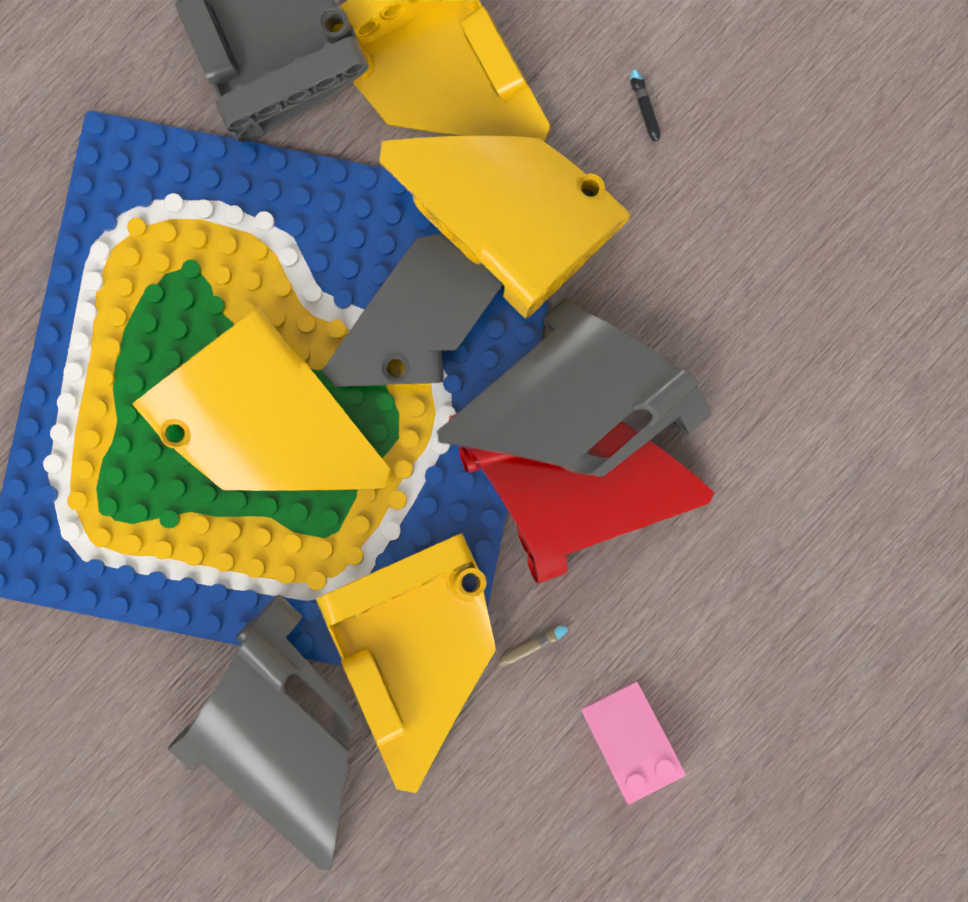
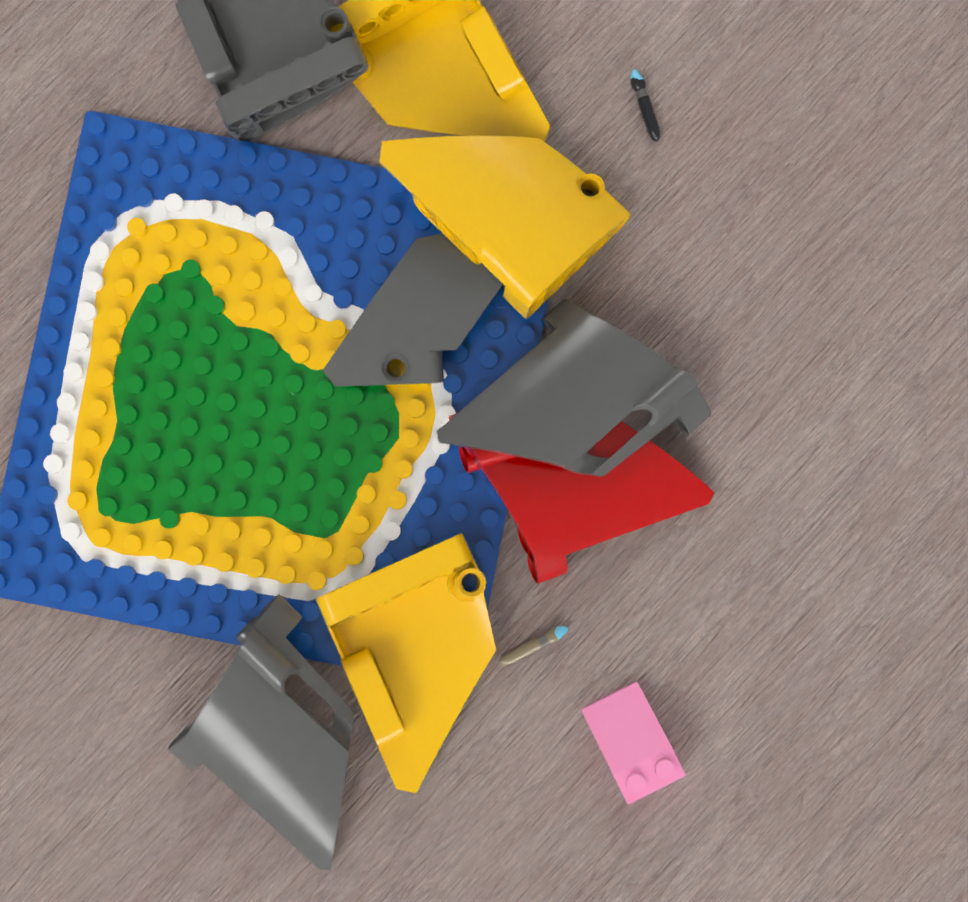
yellow panel [133,307,390,491] -> none

